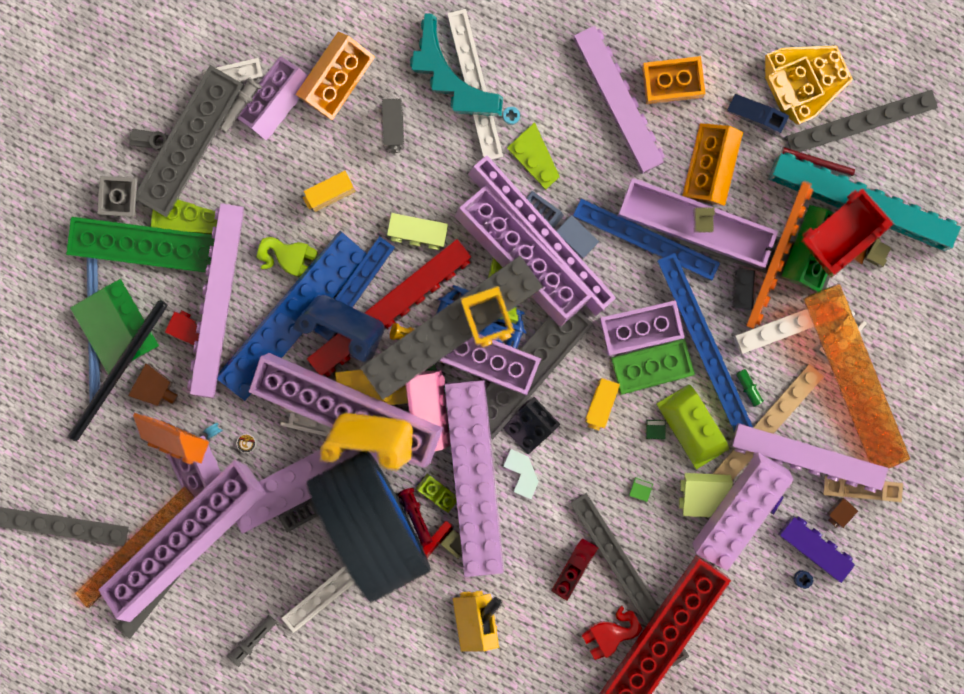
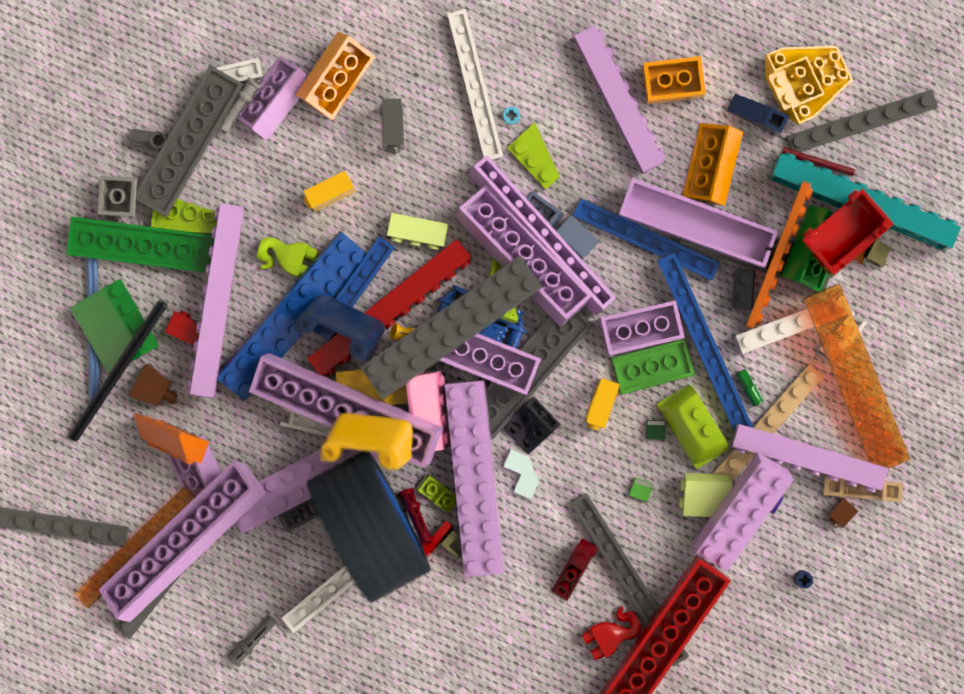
medium azure bush [203,422,223,439] -> none
tile [237,434,256,453] -> none
teal arch [410,13,503,116] -> none
yellow piece [452,591,502,652] -> none
yellow window [461,287,514,347] -> none
olive panel [693,207,715,233] -> none
dark purple brick [778,516,855,583] -> none

